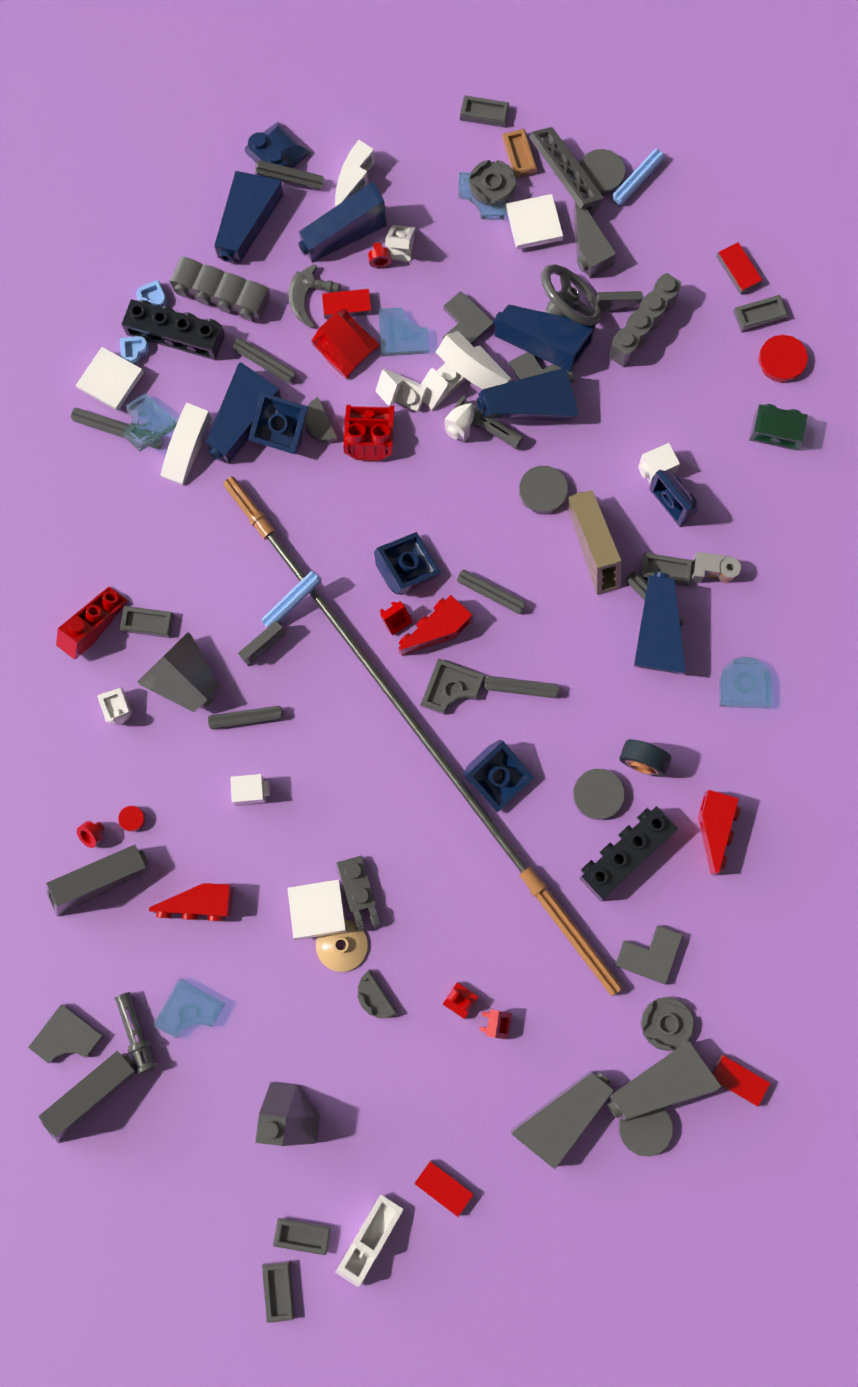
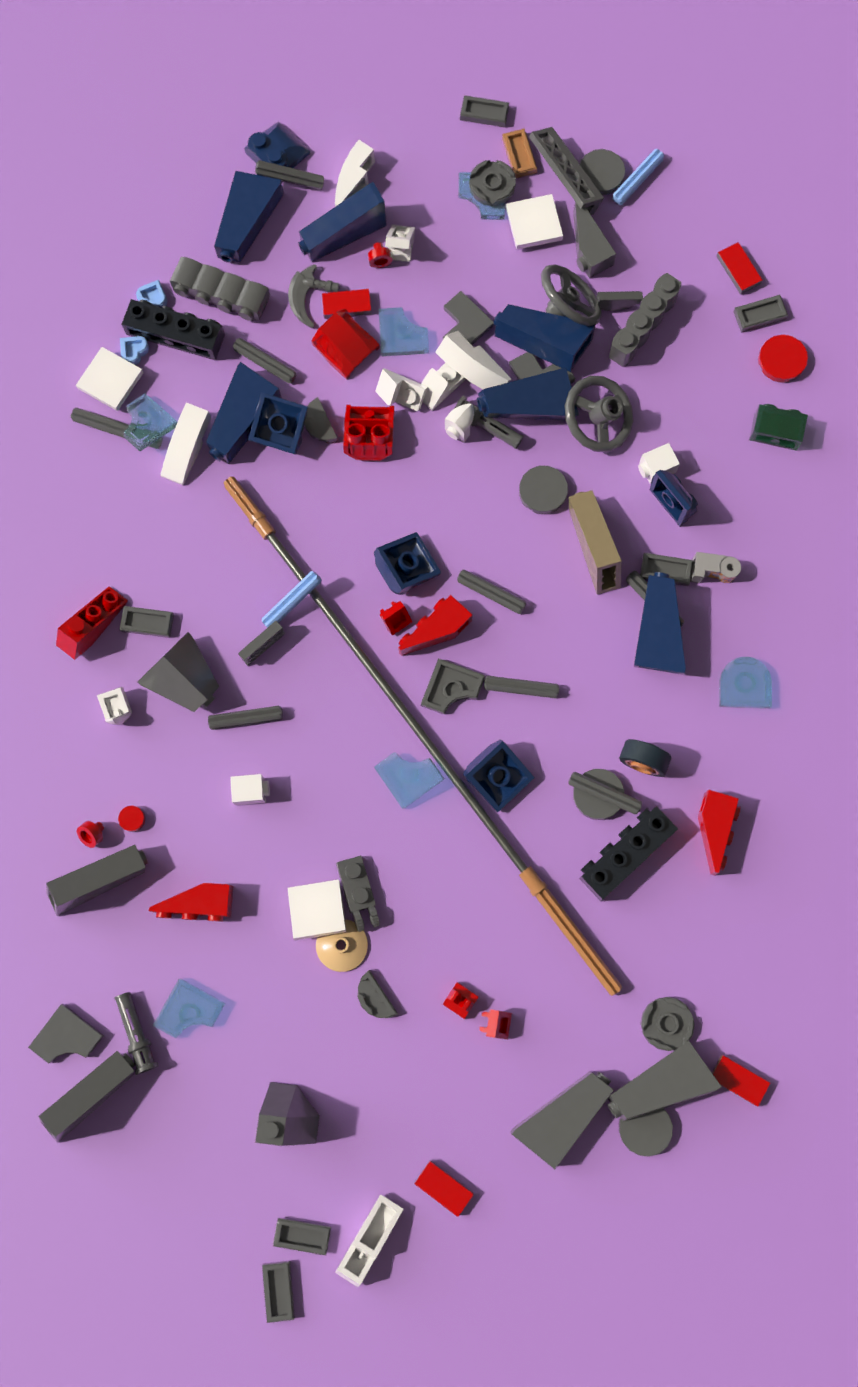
dark grey tile [615,925,682,985] -> none
none -> clear light blue tile [374,752,445,809]
none -> dark grey piece [565,376,633,452]
none -> dark grey axle [568,772,642,814]

